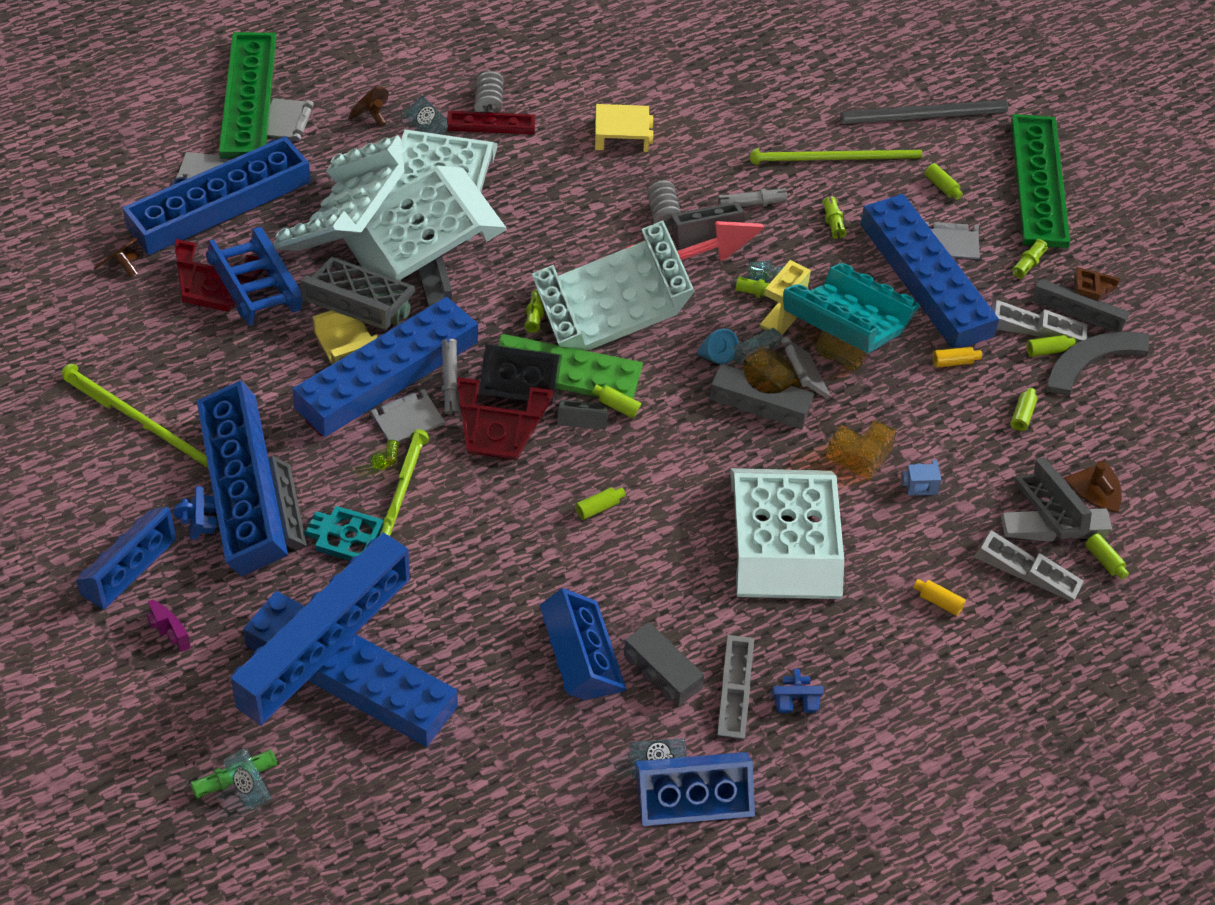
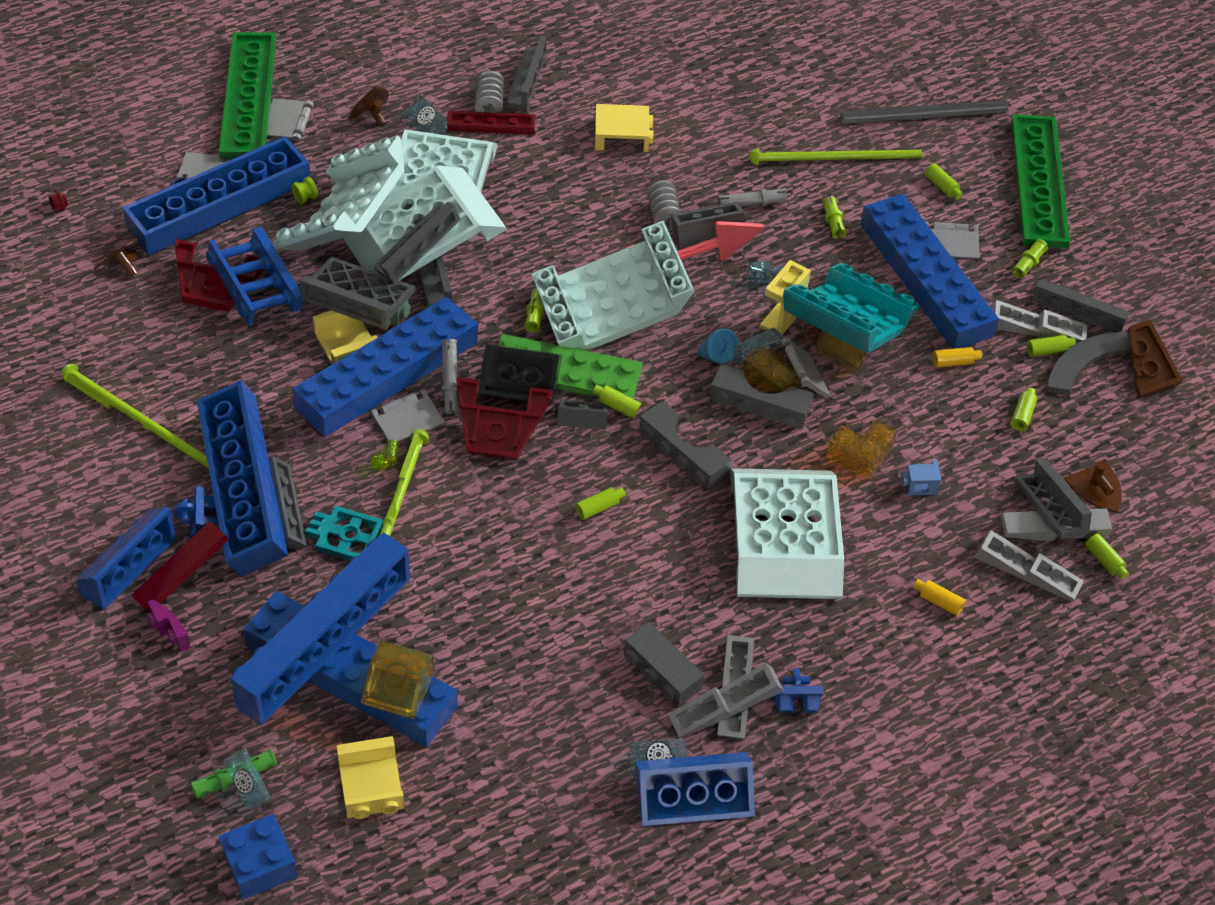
blue slope [540,588,627,700] -> none
lime pin [736,276,770,298] -> none
reddish brown wing [1074,267,1120,302] -> none
none -> dark red plate [48,190,68,212]
none -> dark red tile [131,521,229,613]
none -> blue brick [218,814,298,900]
none -> lime wheel [291,176,319,205]
none -> light yellow panel [337,736,404,819]
none -> clear yellow slope [361,640,434,719]
none -> dark grey fence [373,202,461,284]
none -> dark grey fence [506,35,547,112]
none -> dark grey arch [639,401,732,491]
none -> light grey slope [668,663,784,739]
none -> reddish brown wing [1127,320,1183,399]

